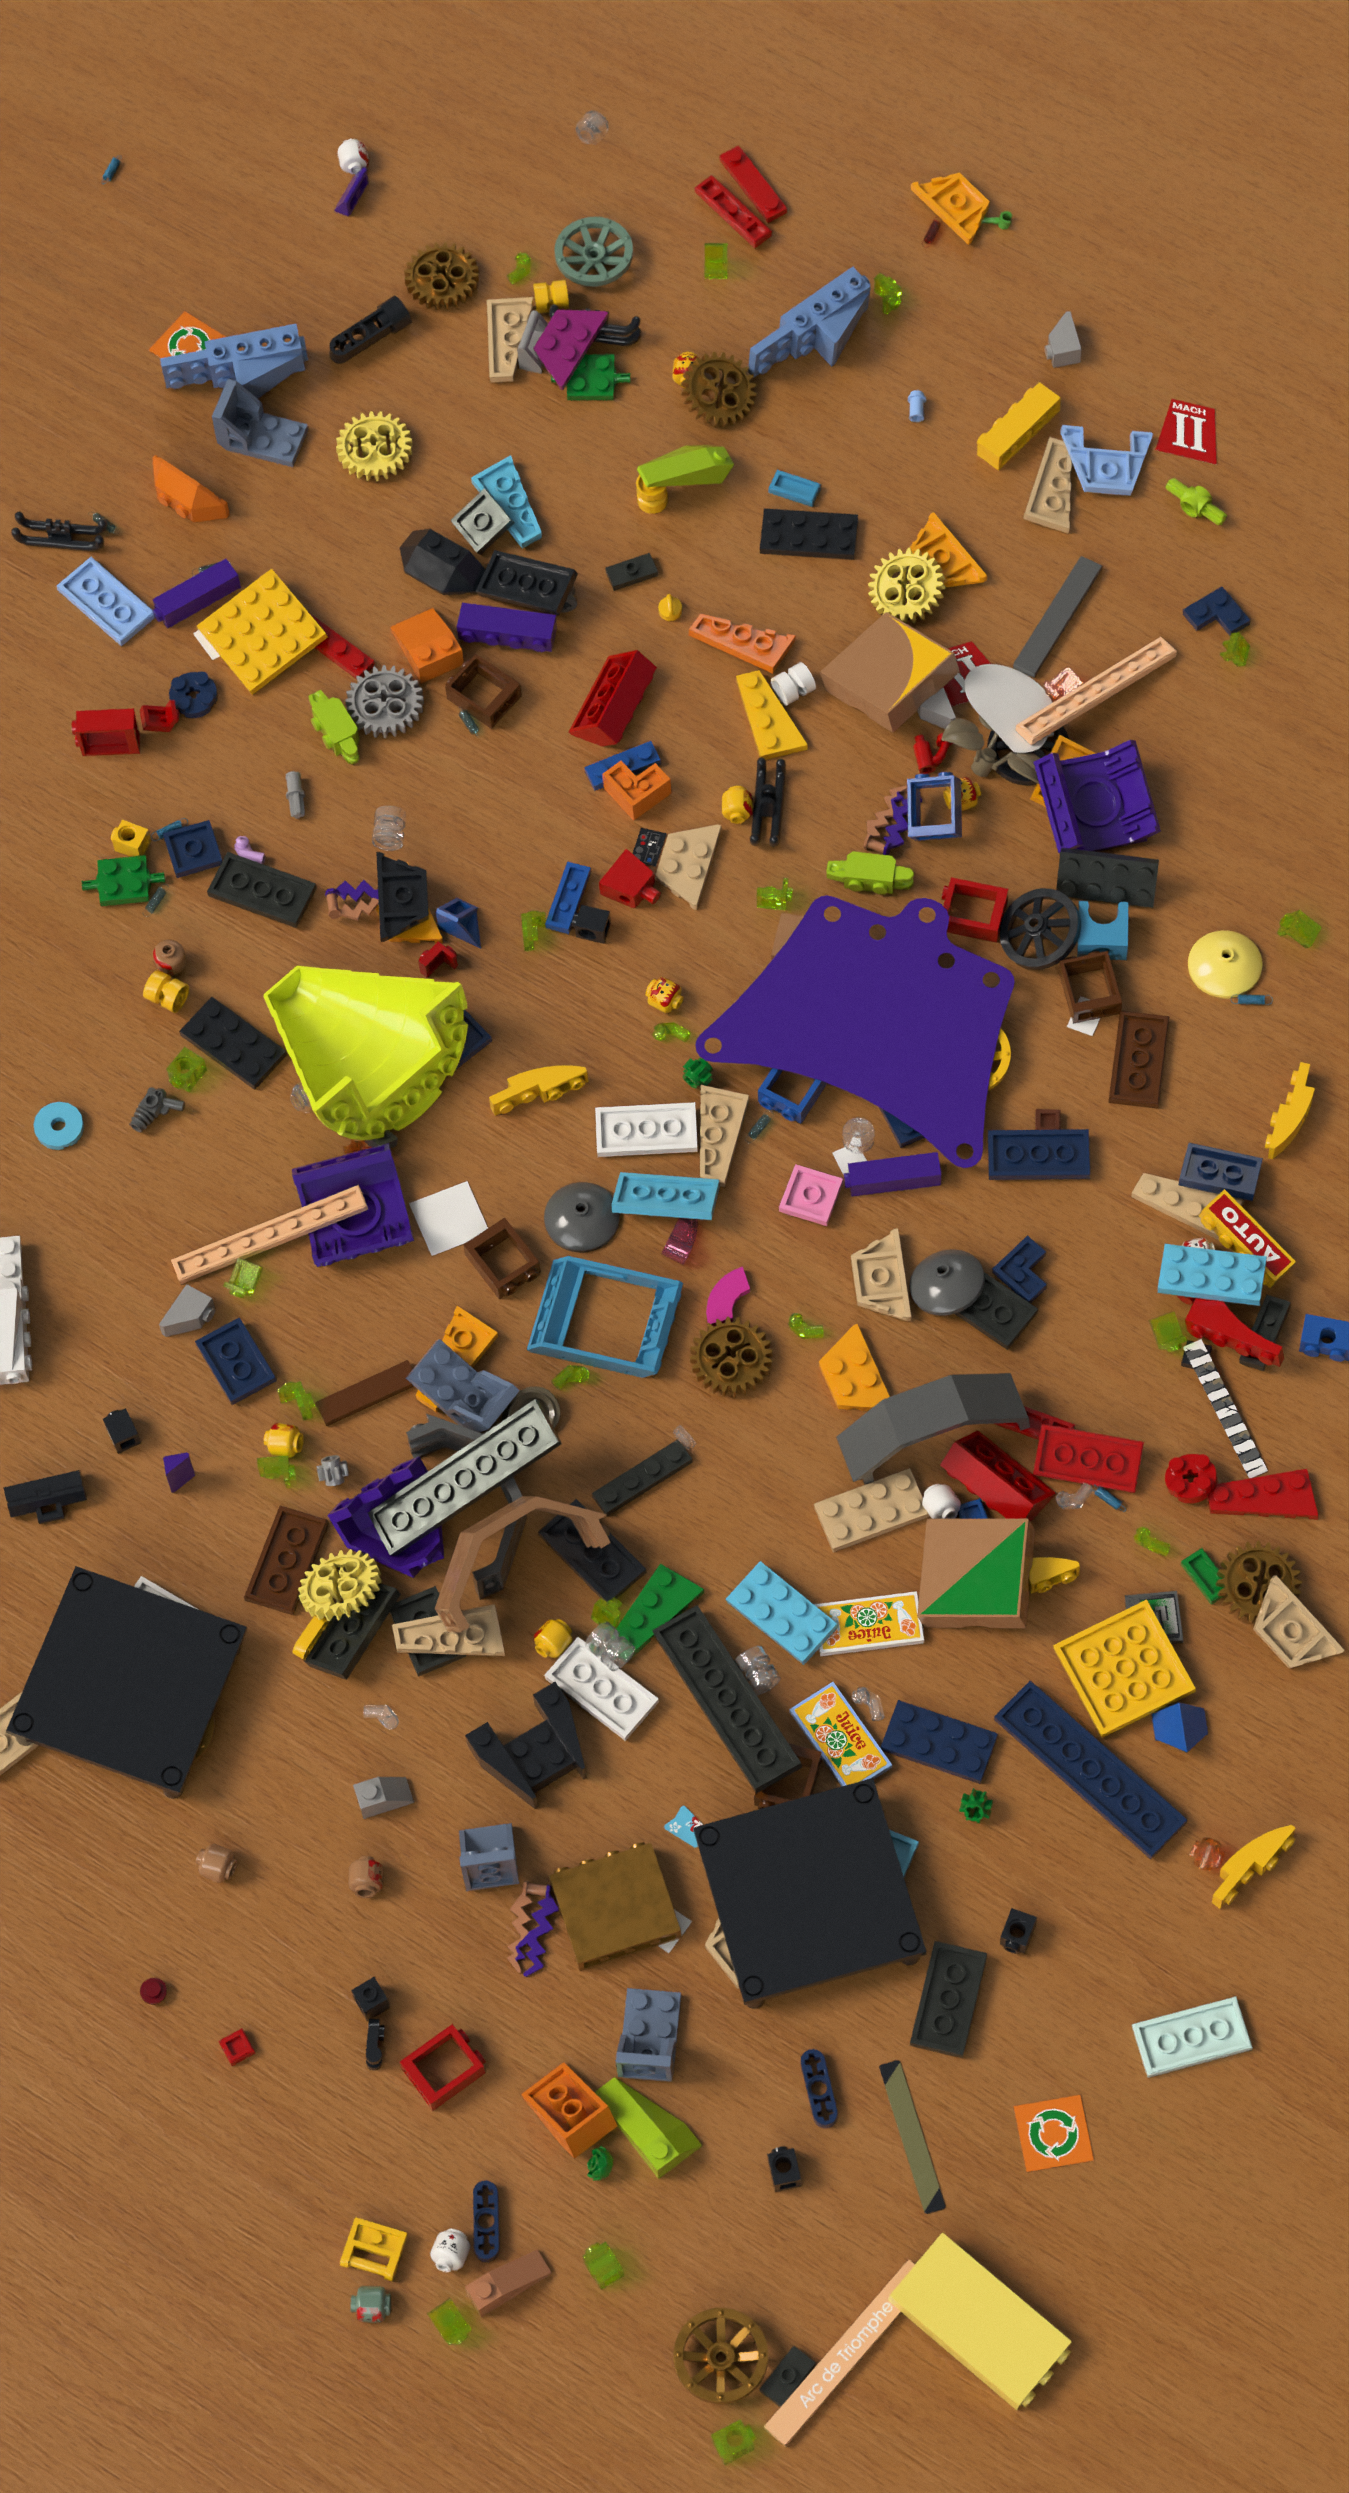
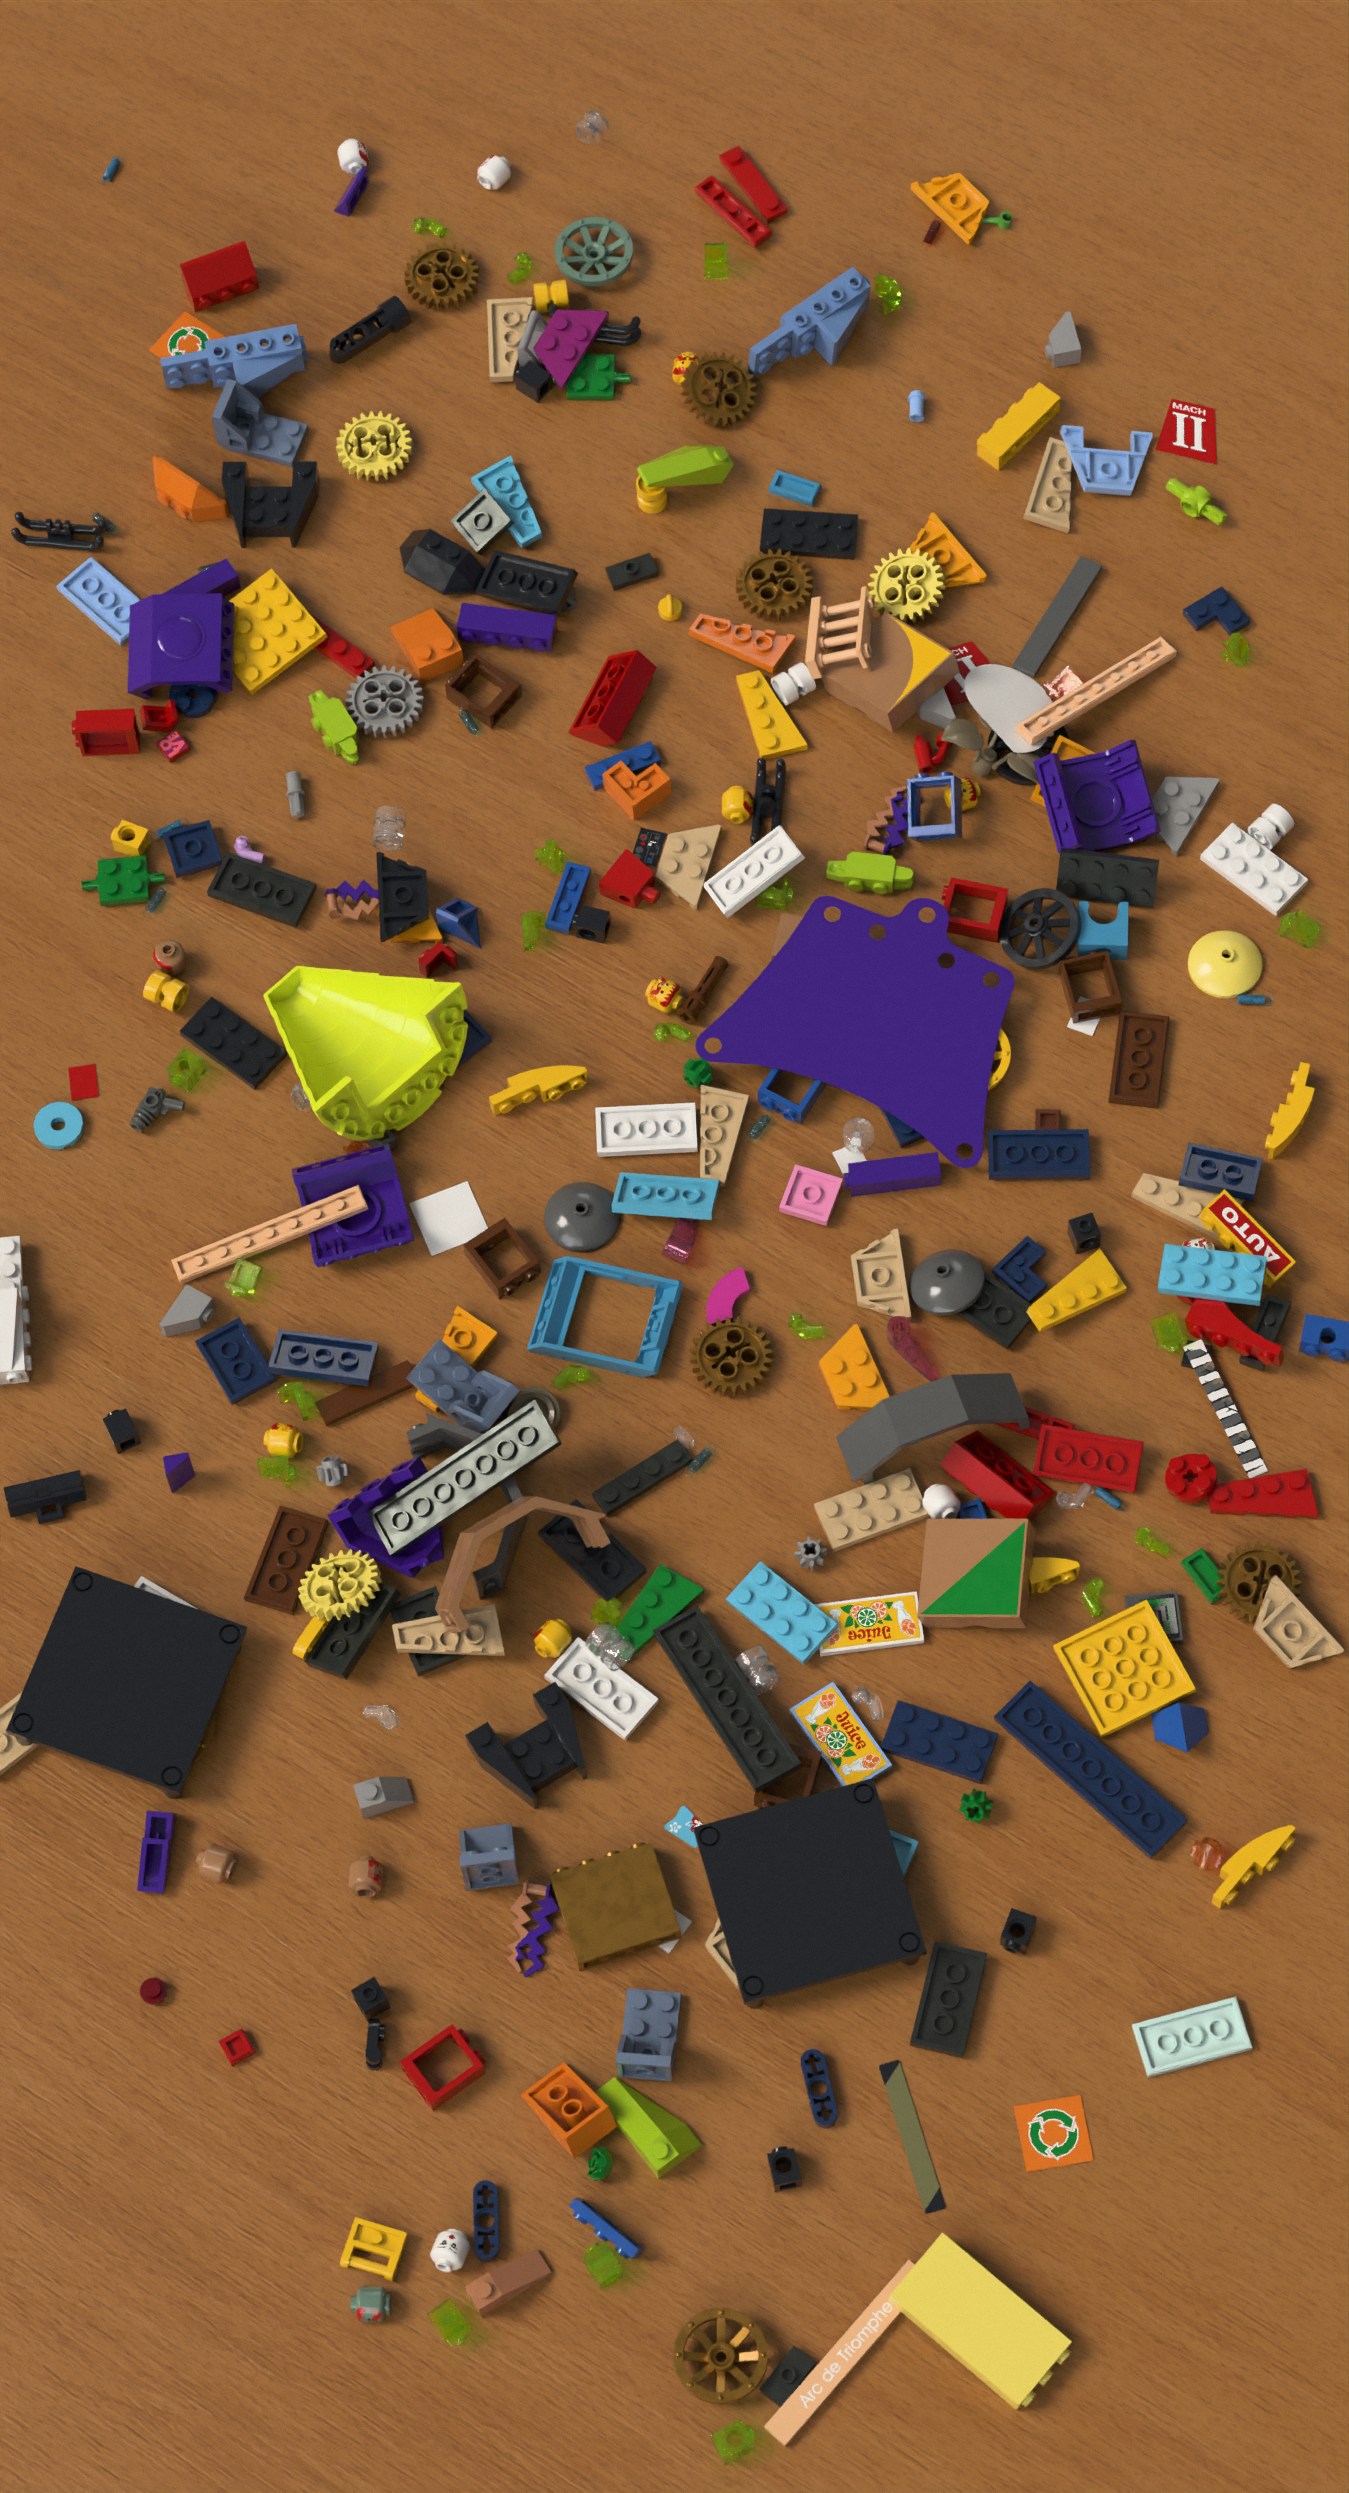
none -> red sticker [68,1064,99,1101]
none -> dark purple panel [128,593,234,700]
none -> dark purple slope [137,1811,176,1893]
none -> tile [156,730,190,763]
none -> red slope [180,240,259,312]
none -> black wedge [222,461,320,548]
none -> dark blue plate [268,1329,379,1387]
none -> clear neon green arm [412,217,447,238]
none -> white head [477,155,511,190]
none -> black brick [515,360,552,403]
none -> clear neon green tile [535,839,564,873]
none -> blue plate [569,2198,645,2259]
none -> reddish brown pin [676,956,729,1025]
none -> clear light blue piece [684,1444,716,1477]
none -> white tile [703,825,805,918]
none -> pearl gold gear [736,549,813,621]
none -> light grey gear [794,1536,827,1571]
none -> light nougat fence [805,586,876,679]
none -> clear pink piece [887,1316,939,1382]
none -> yellow wing [1027,1249,1127,1332]
none -> black brick [1067,1213,1101,1254]
none -> clear neon green arm [1081,1578,1104,1618]
none -> light grey wing [1152,777,1220,856]
none -> white plate [1200,823,1308,916]
none -> white wheel [1248,804,1294,850]

